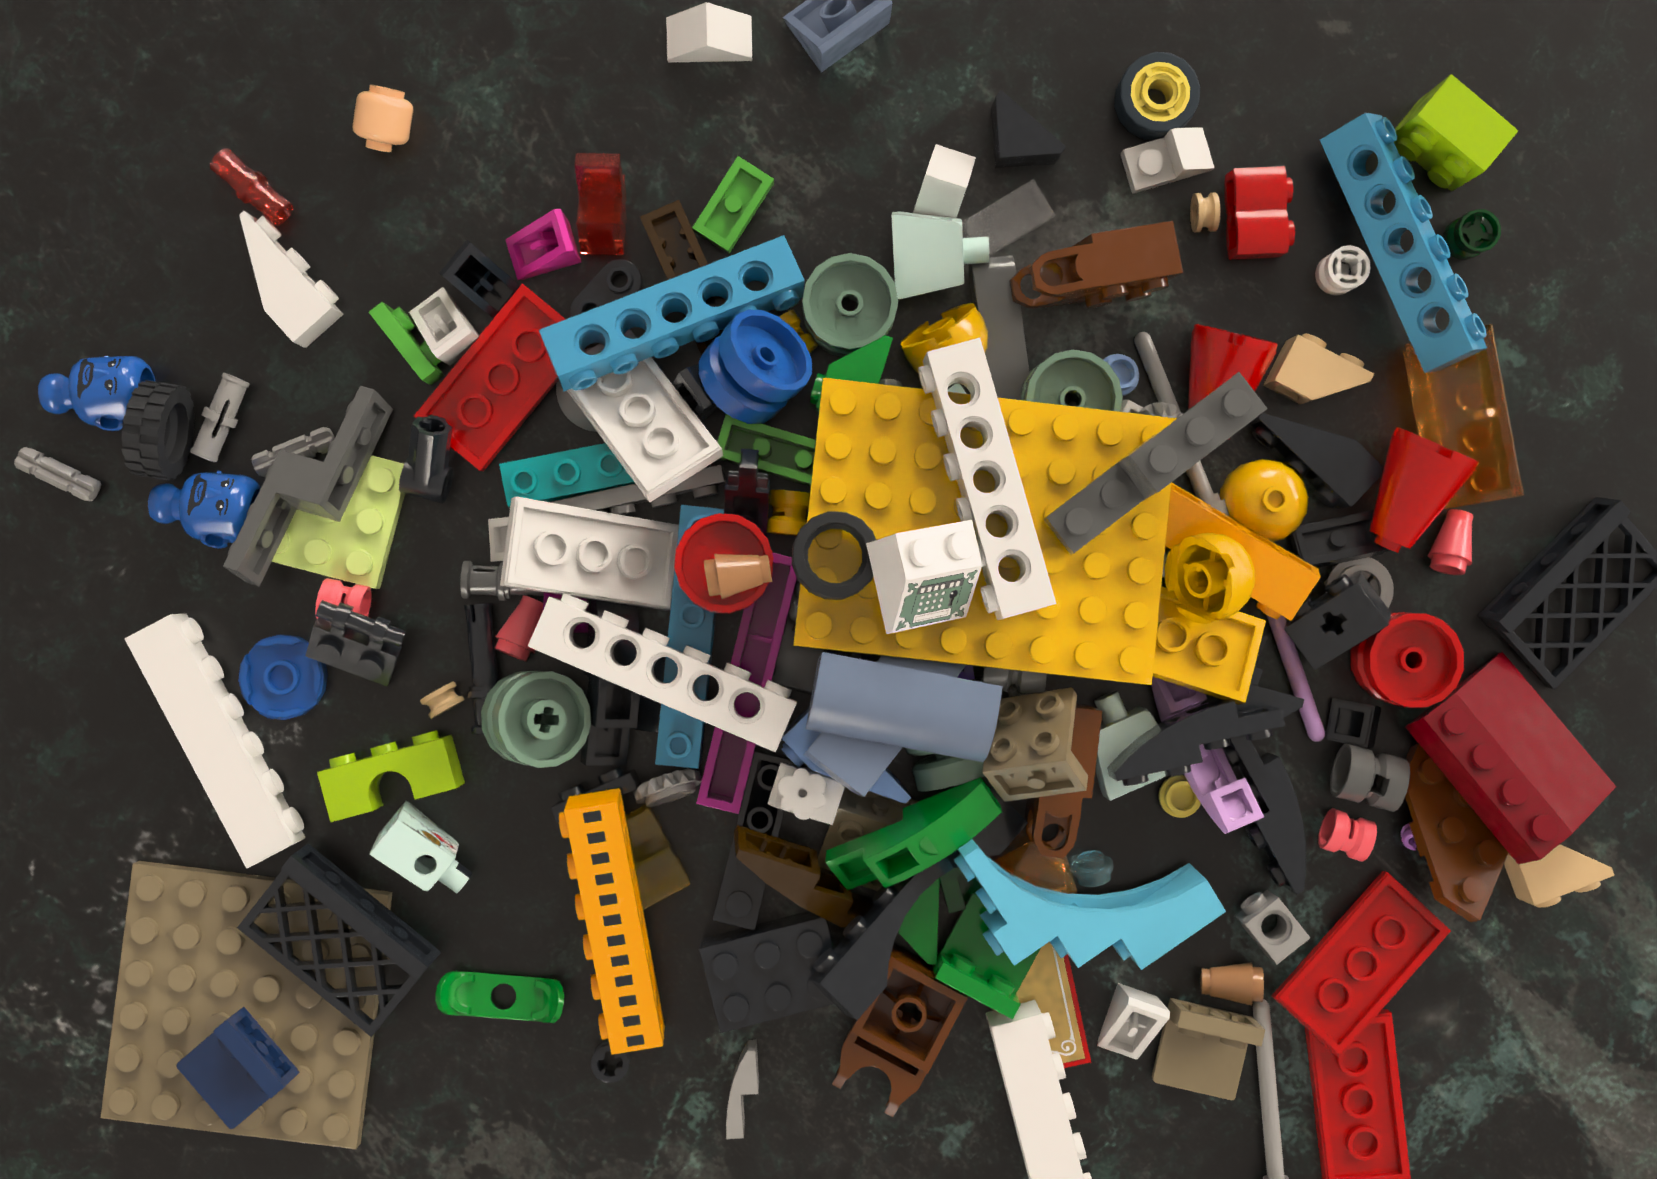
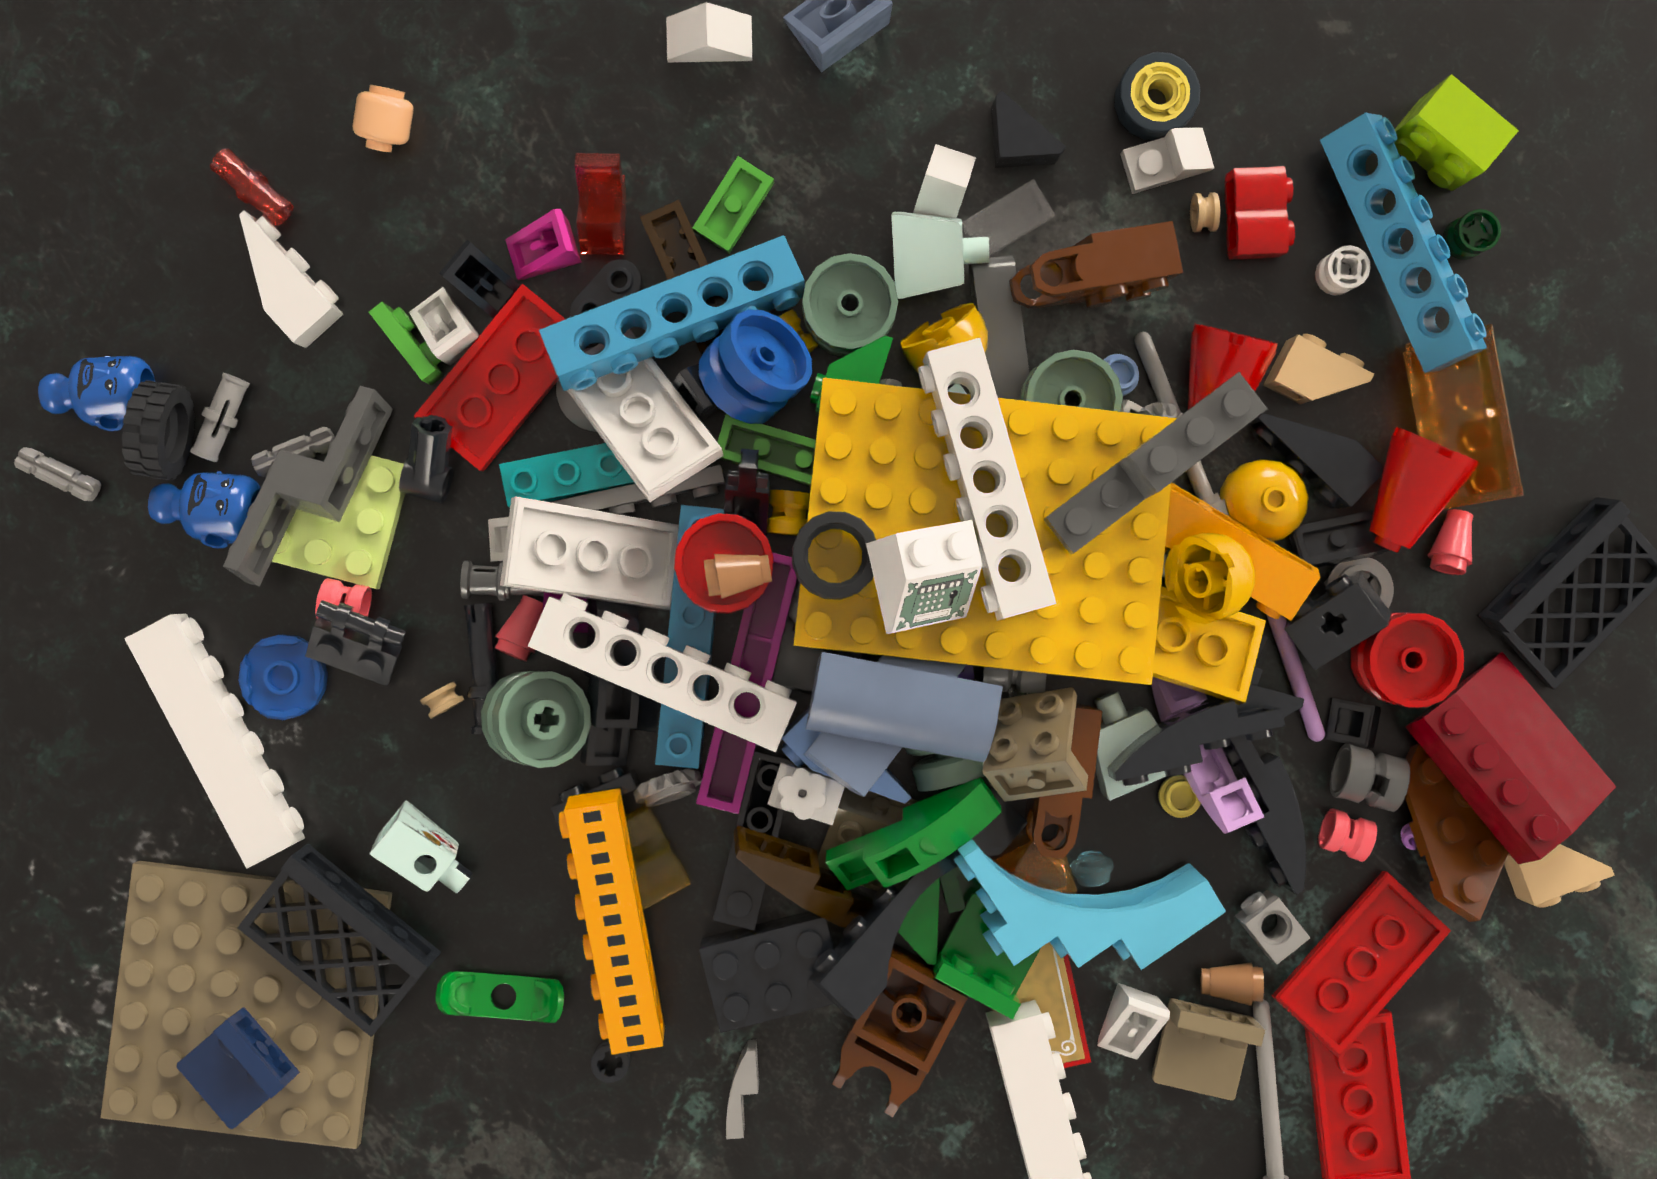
lime arch [317,730,465,822] -> none

